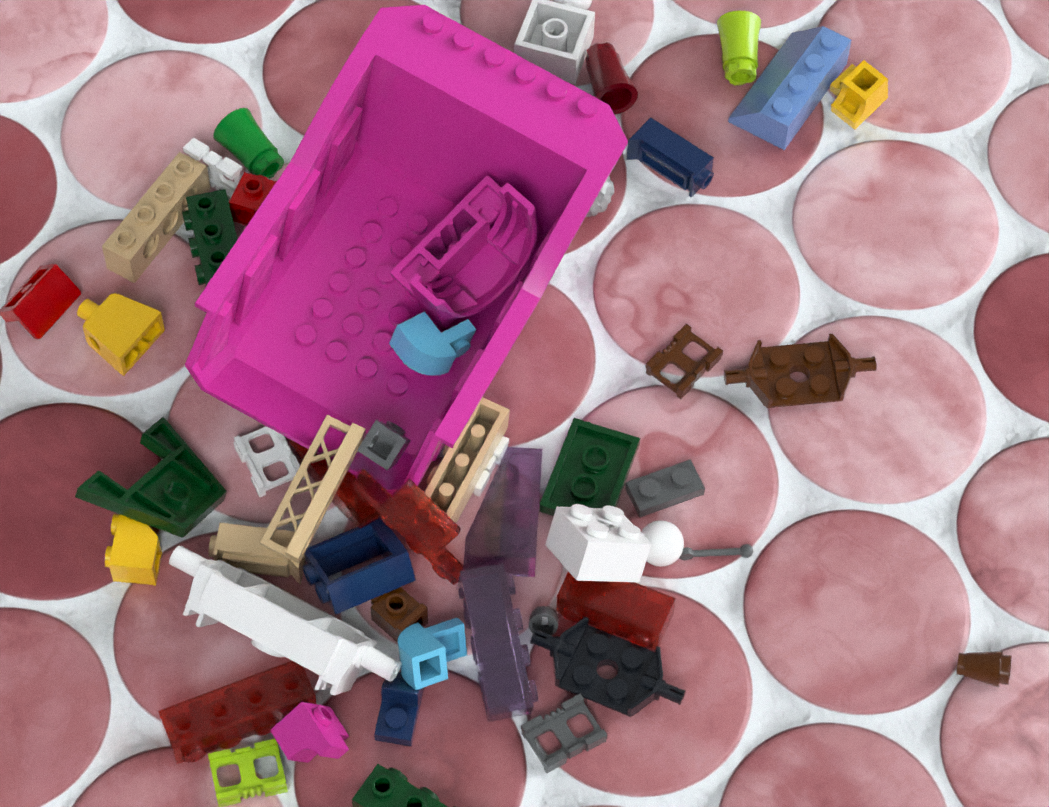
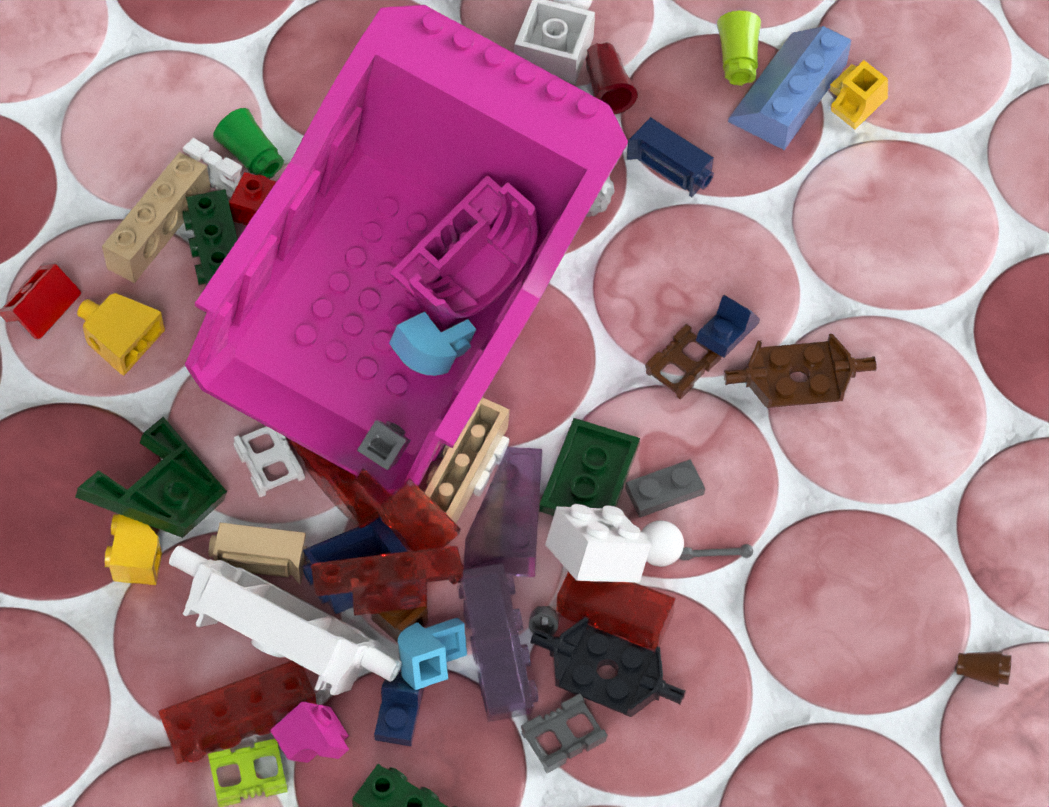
tan fence [260,415,366,564] -> none
none -> clear red bracket [311,546,463,616]
none -> dark blue slope [696,295,760,358]

